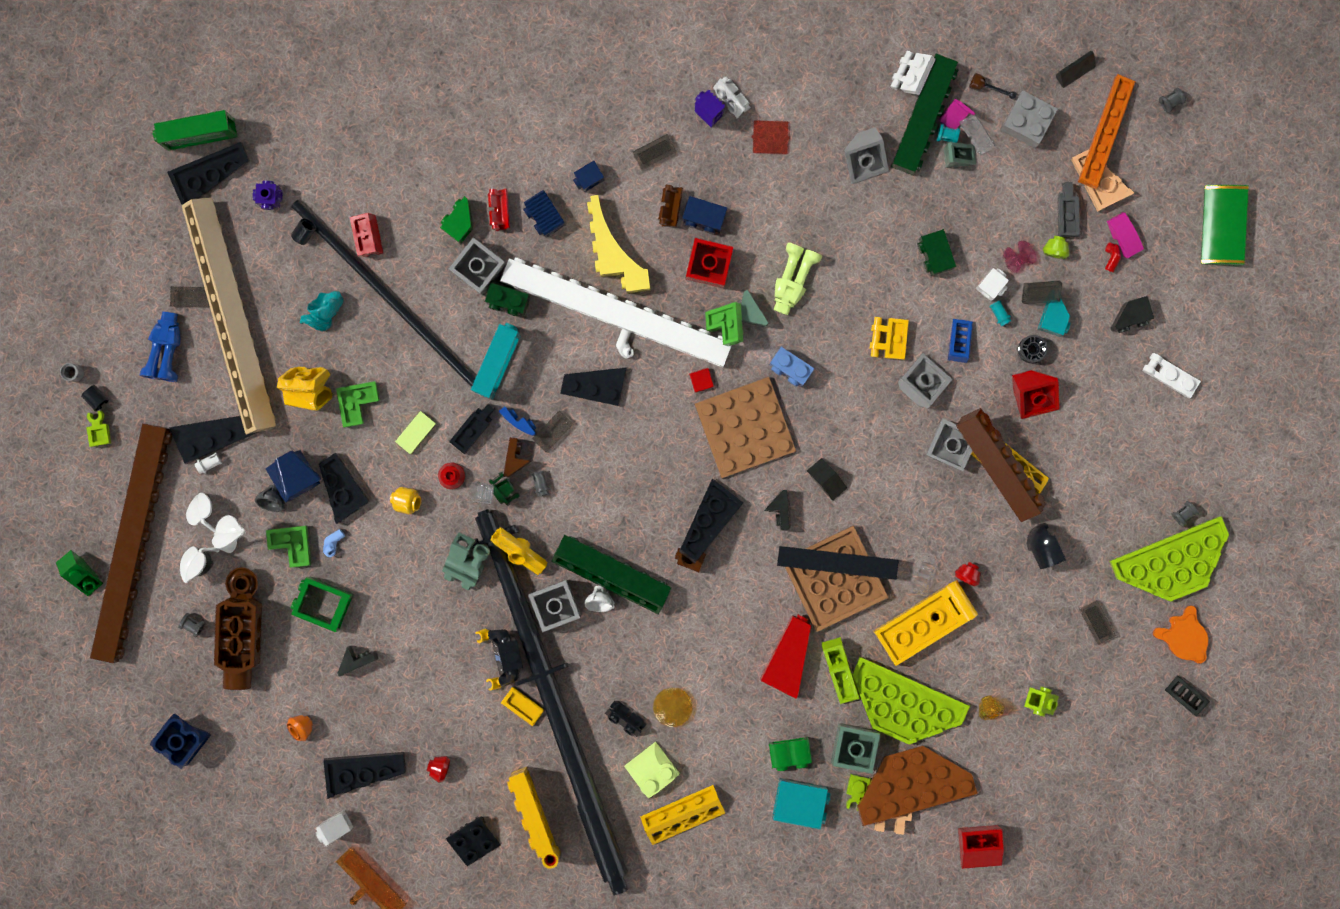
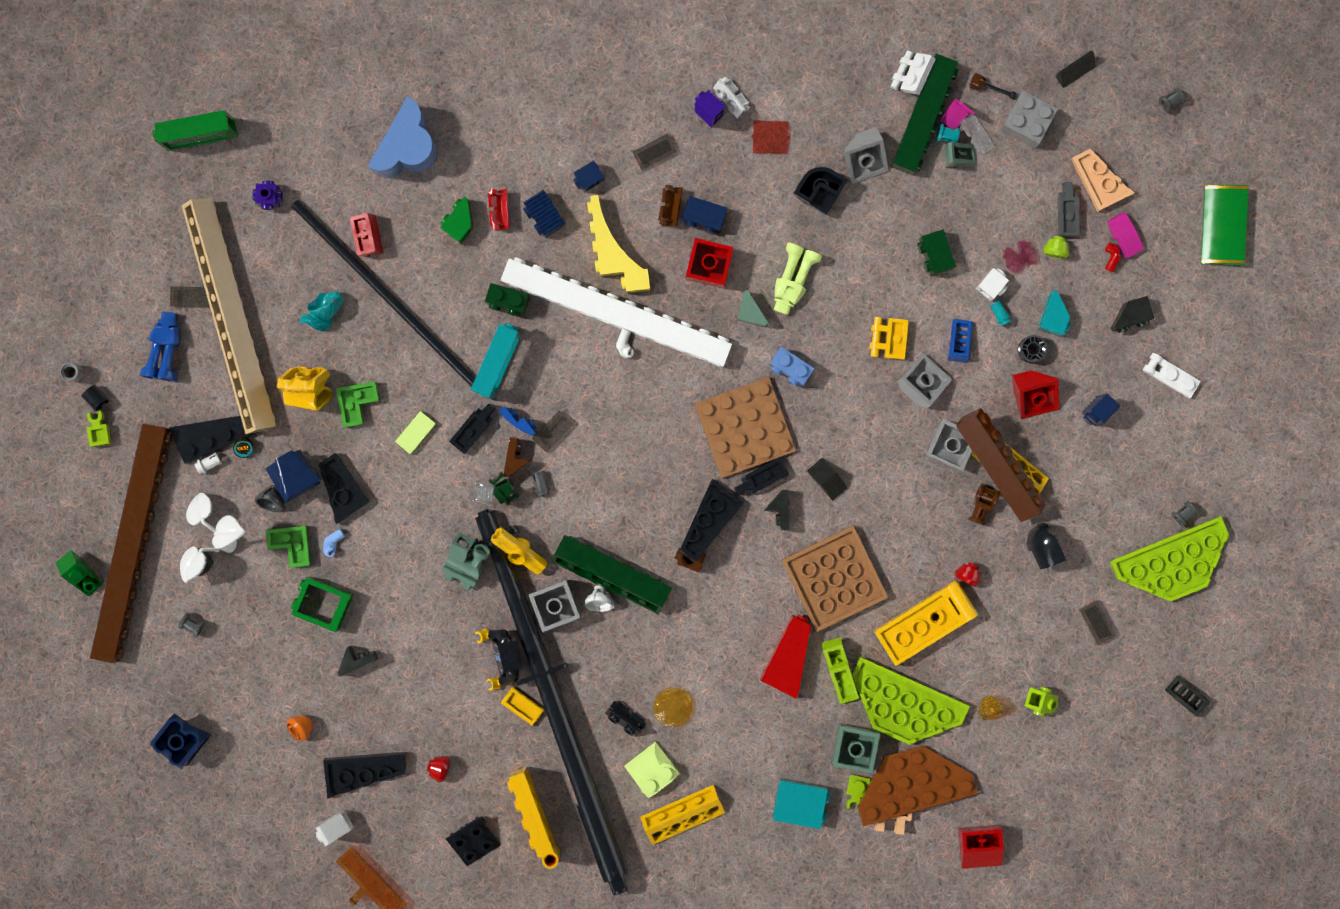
black wing [167,142,250,205] -> none
reddish brown brick [214,567,262,690] -> none
black beam [291,218,316,245] -> none
yellow head [390,487,421,515] -> none
red cone [438,462,465,489] -> none
light grey brick [449,238,506,296] -> none
black wing [560,367,627,406] -> none
red tile [689,368,714,393] -> none
bright green plate [705,302,744,346] -> none
green brick [769,737,812,771] -> none
black tile [777,546,899,580] -> none
clear smoke tile [1021,281,1062,304] -> none
orange tile [1078,74,1136,189] -> none
orange tile [1153,606,1208,664] -> none
none -> dark brown tile [233,437,254,458]
none -> medium blue brick [368,97,437,178]
none -> black hinge [734,457,789,495]
none -> black brick [793,167,848,215]
none -> reddish brown connector [968,483,1000,526]
none -> dark blue brick [1082,394,1120,425]

